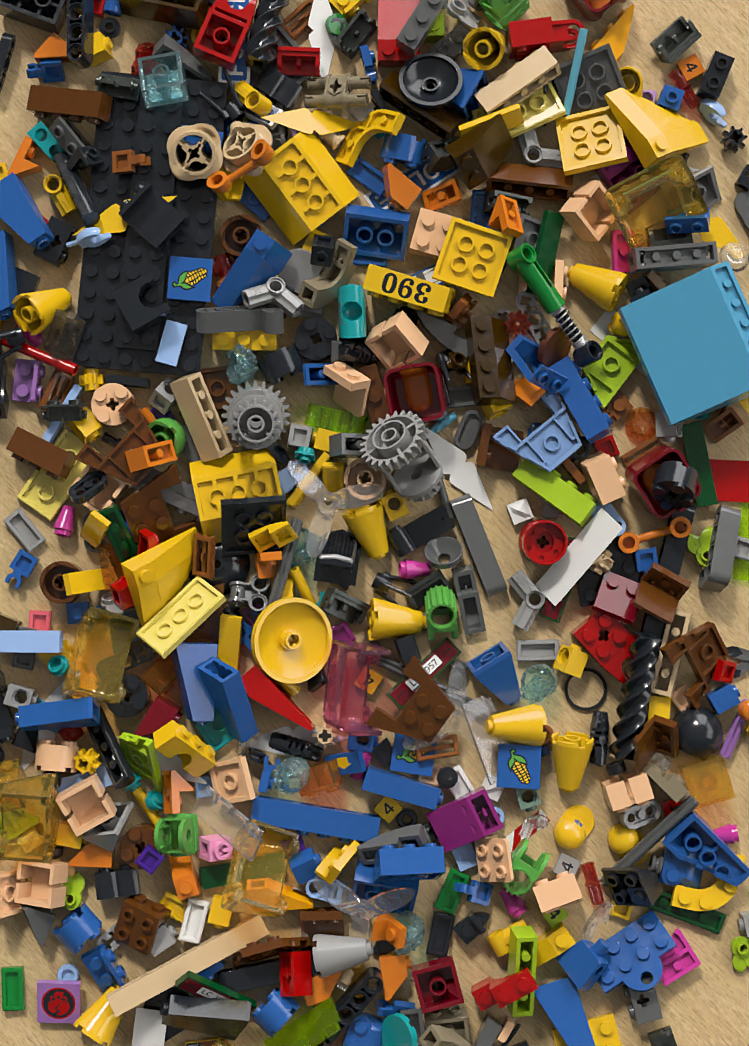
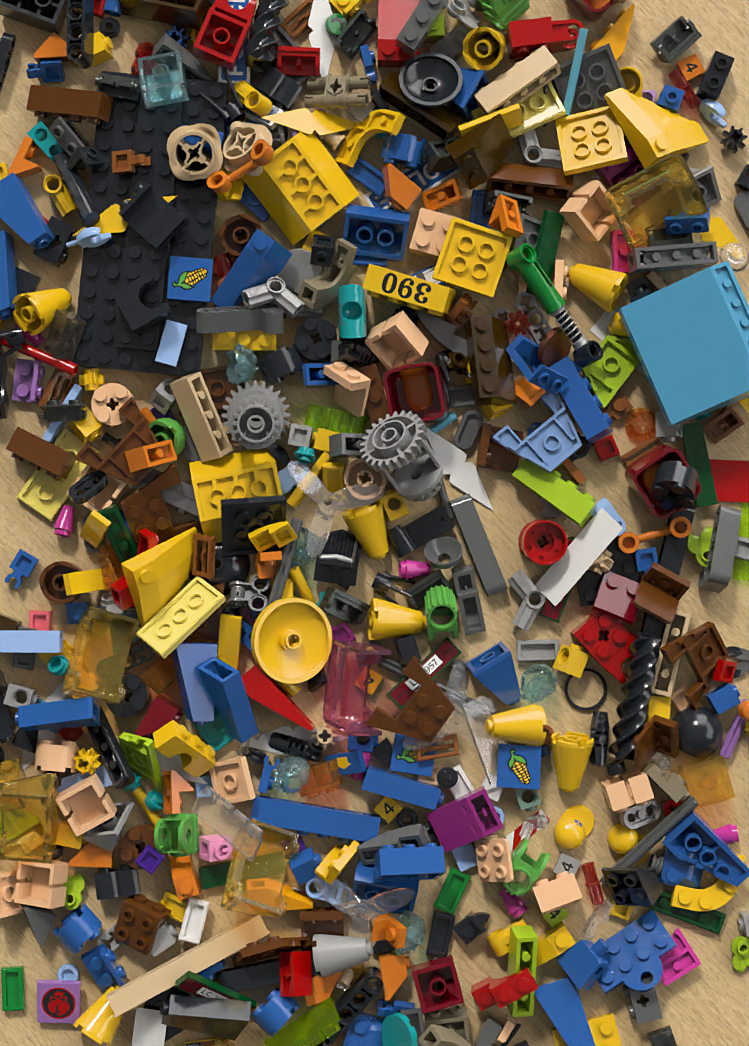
light grey tile [3,507,46,553] -> none
black tile [105,374,151,389] -> none
yellow brick [207,894,236,929] -> none
blue plate [454,880,493,906] -> none
white tile [506,498,534,525] -> none
light nougat piece [578,451,627,505] -> none

